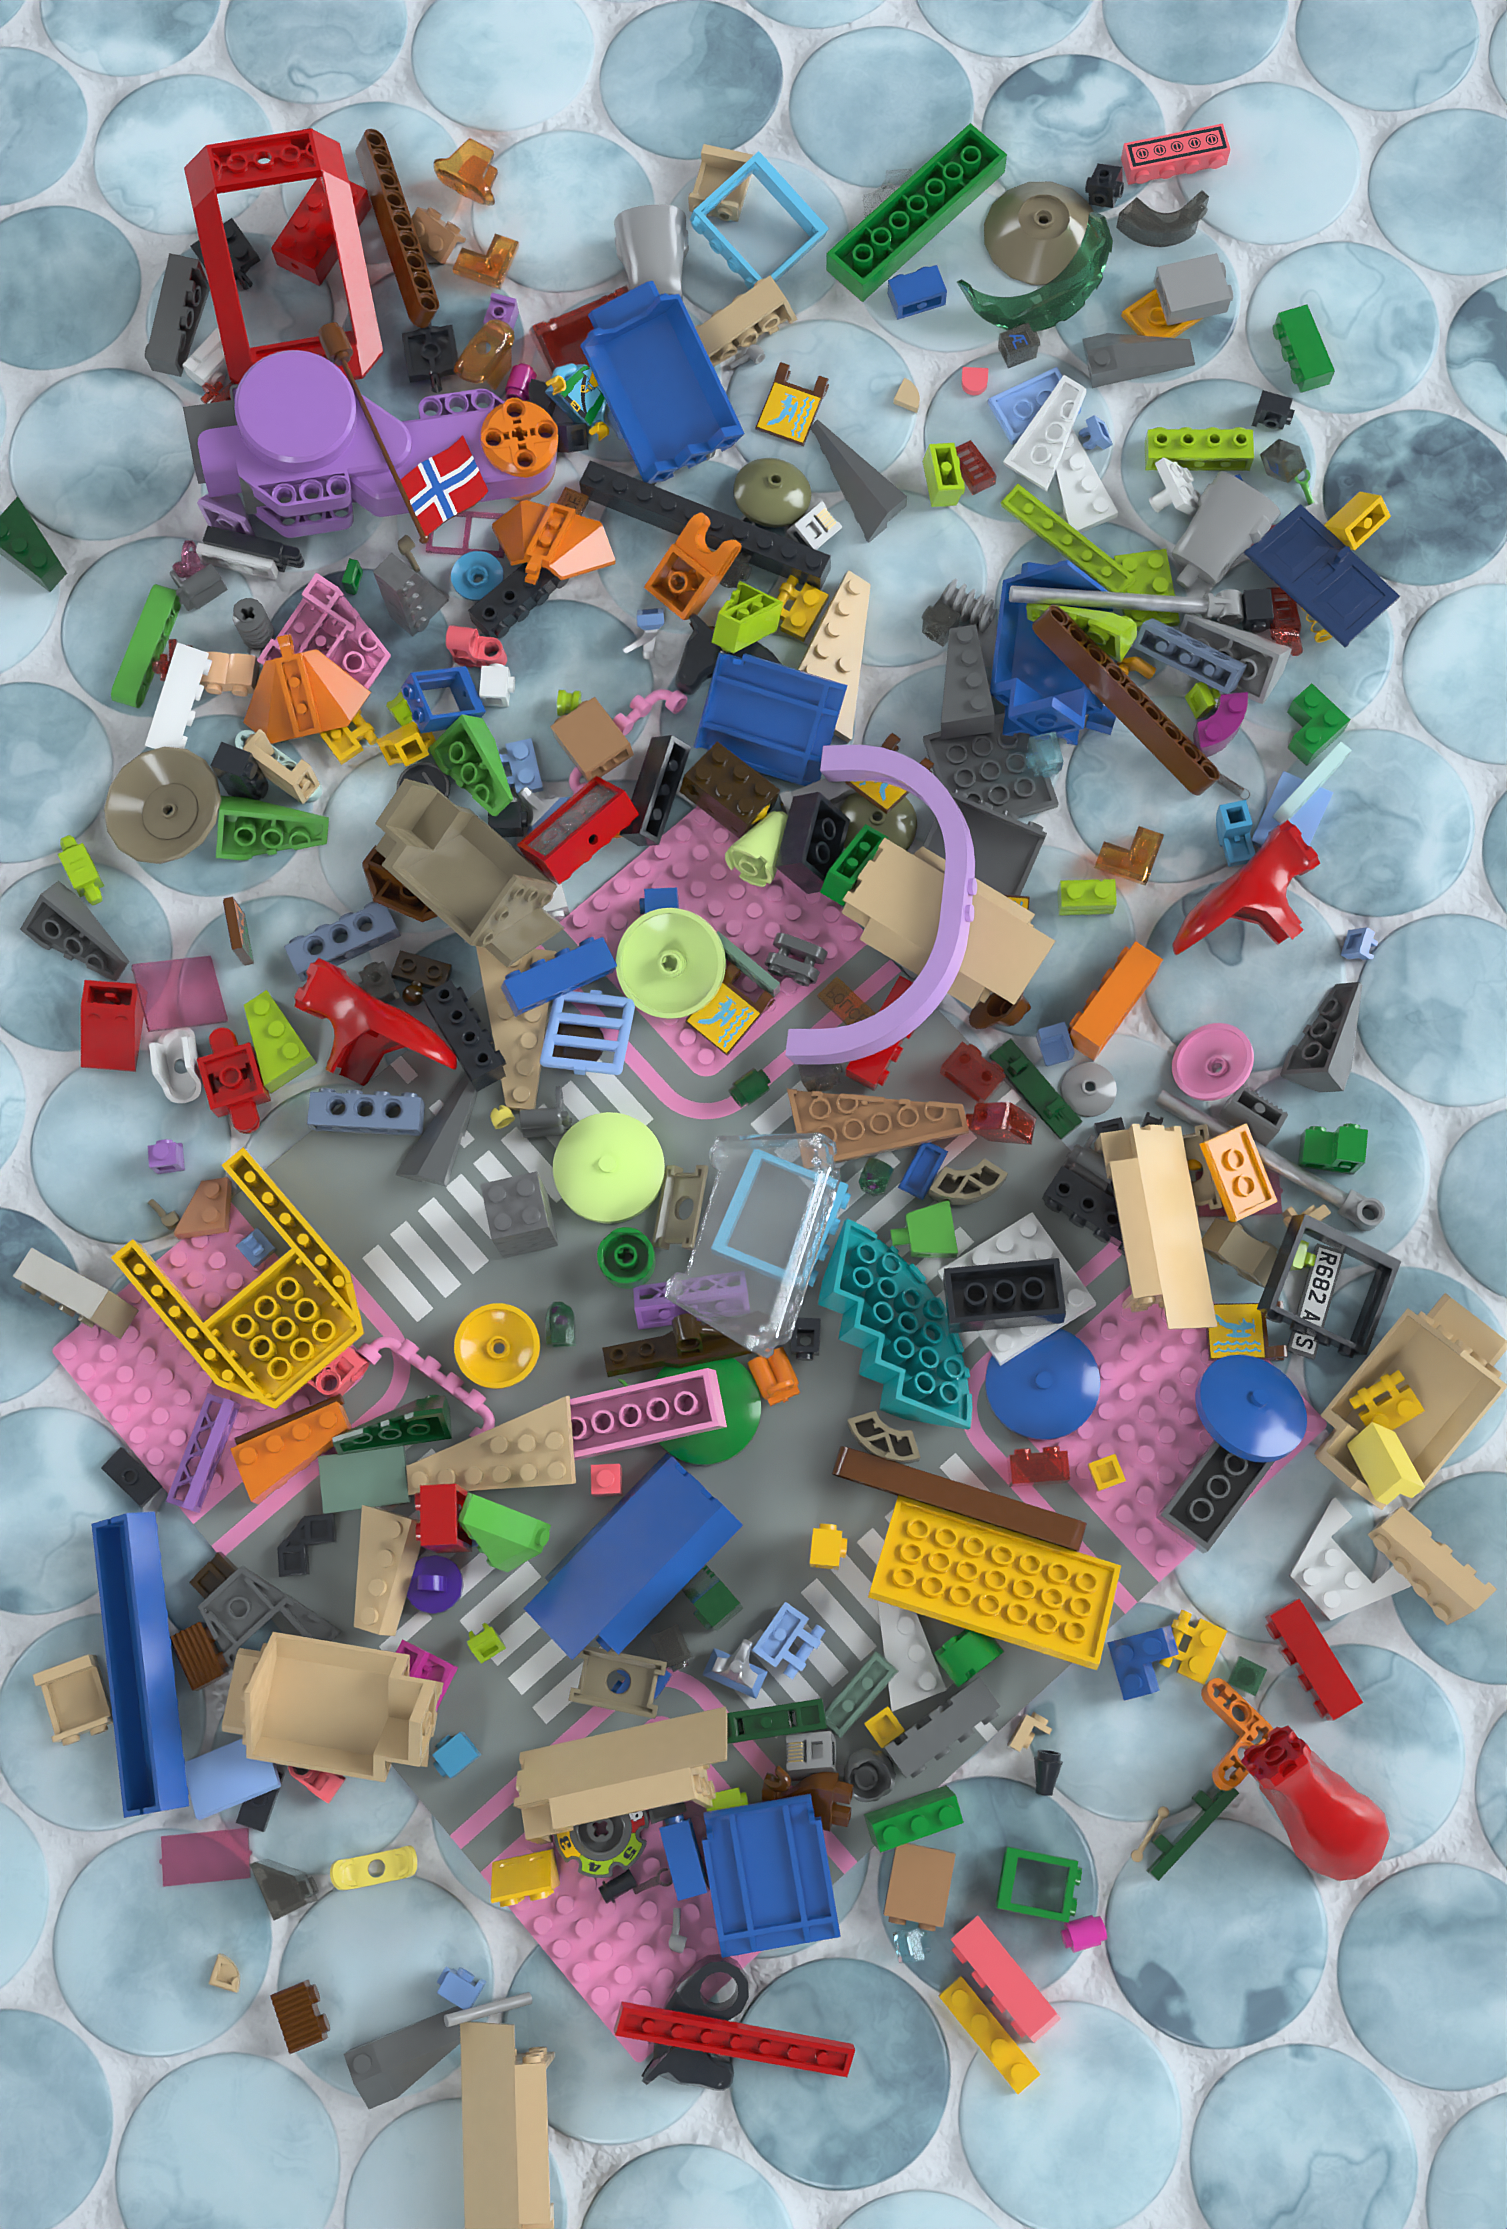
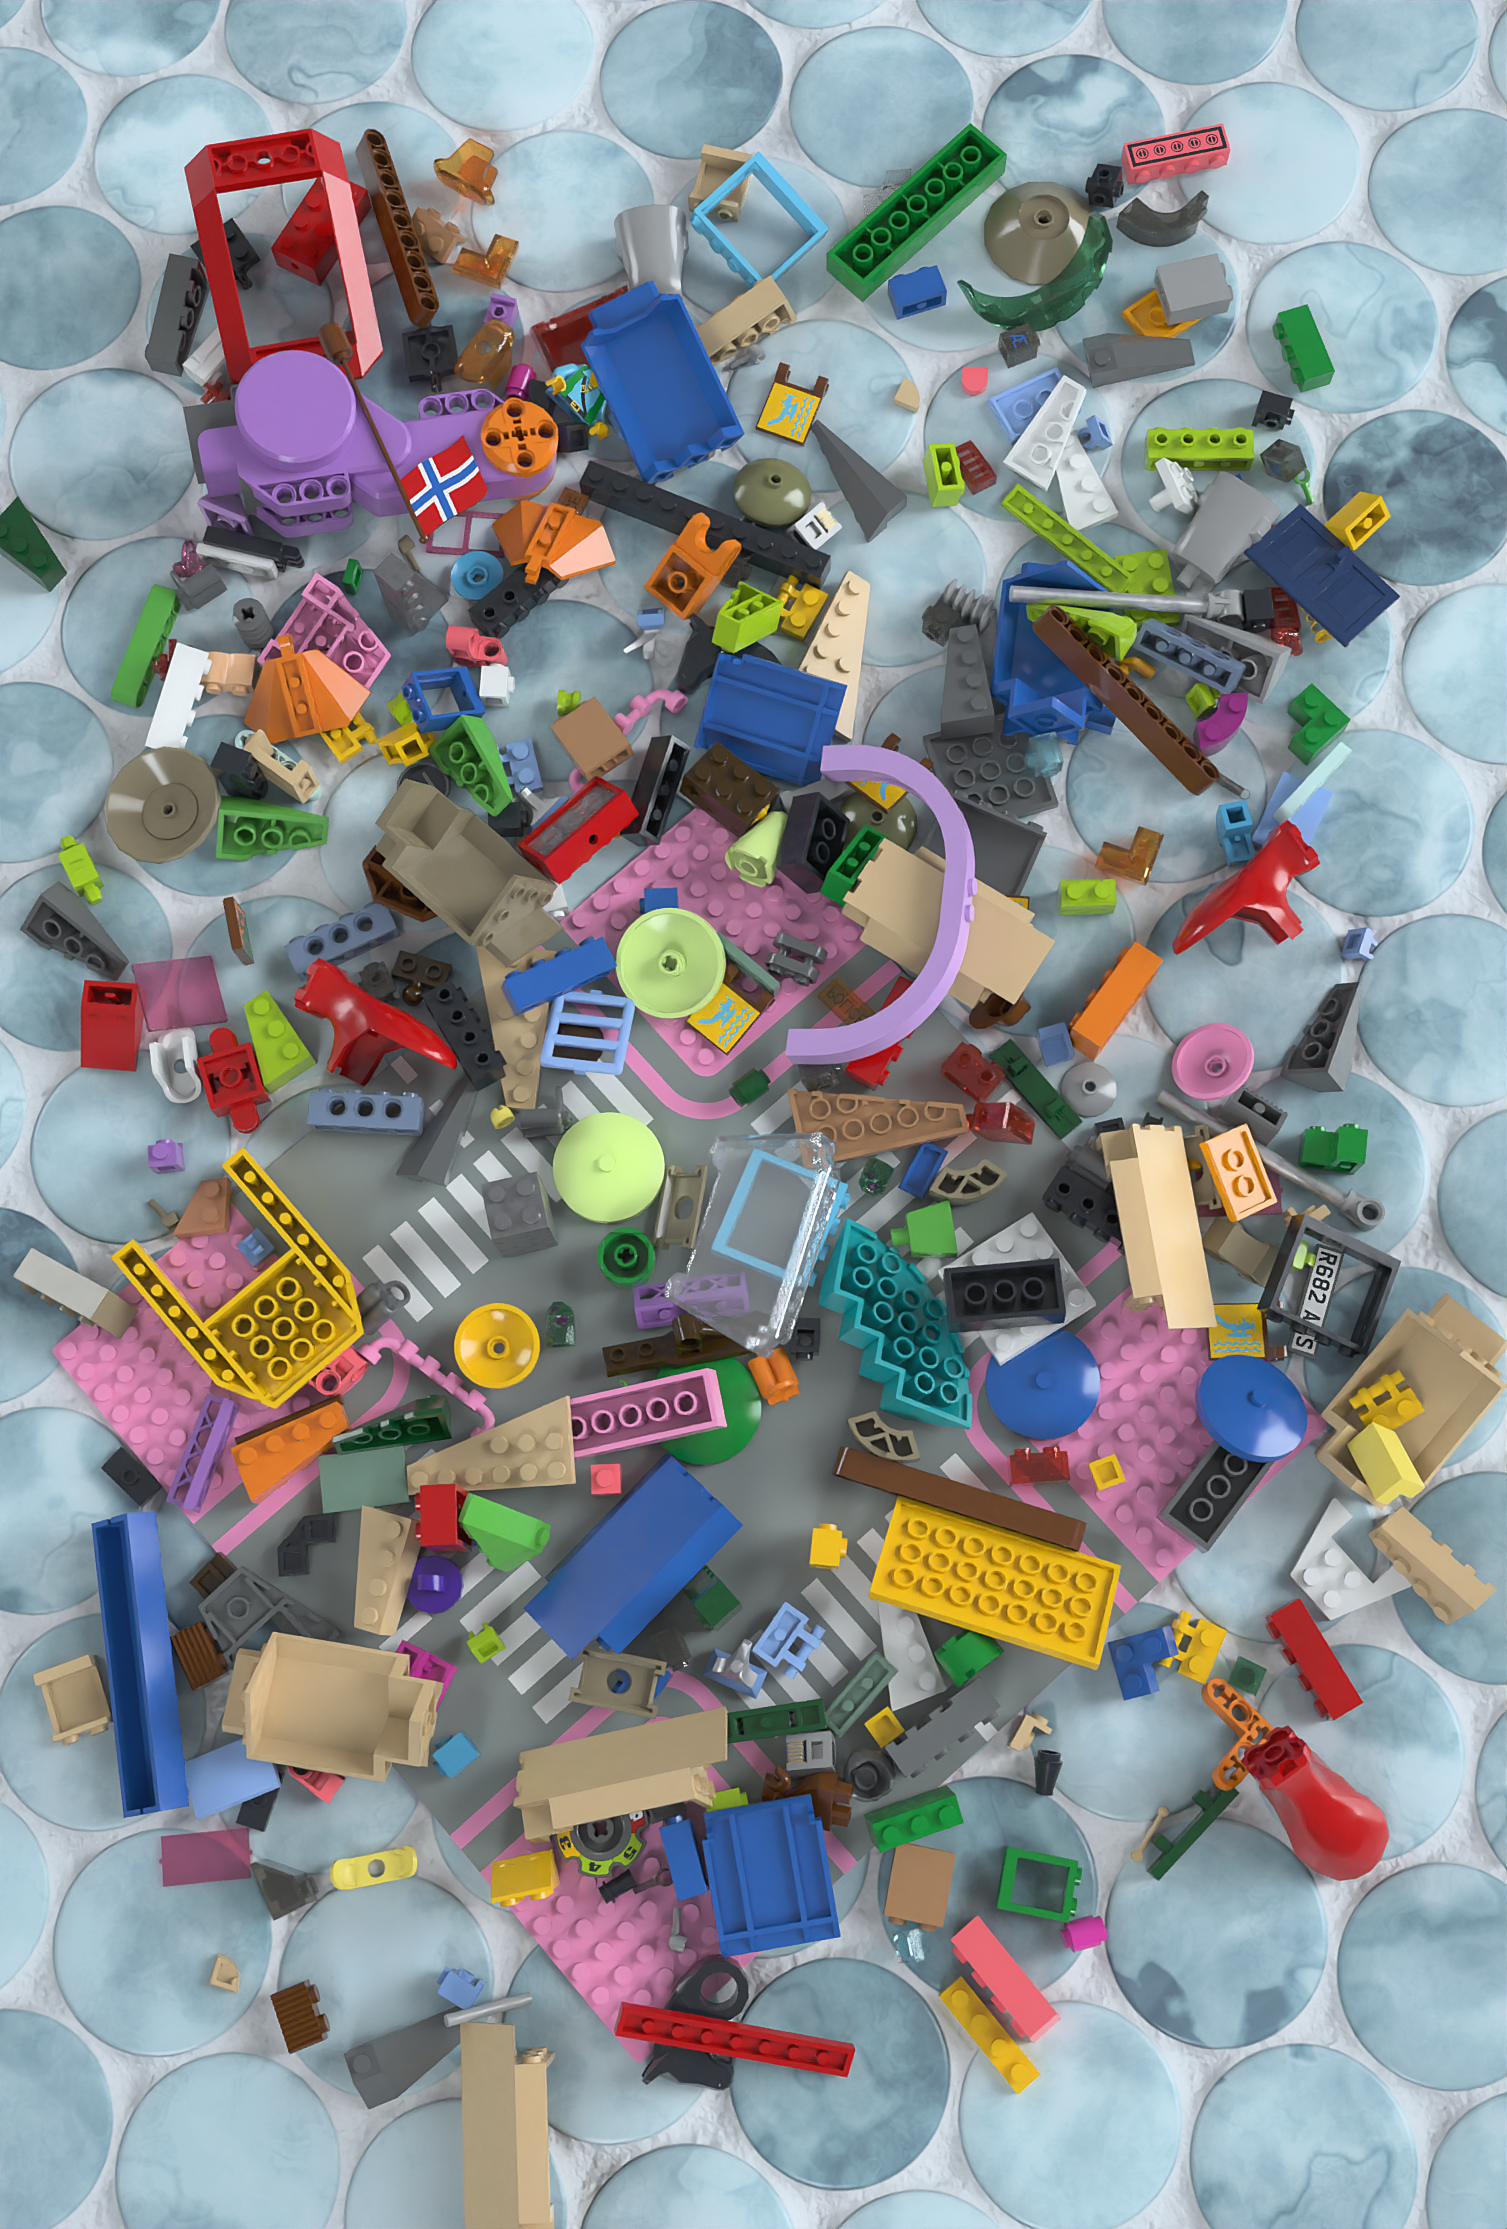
none -> dark grey piece [356,1280,411,1335]

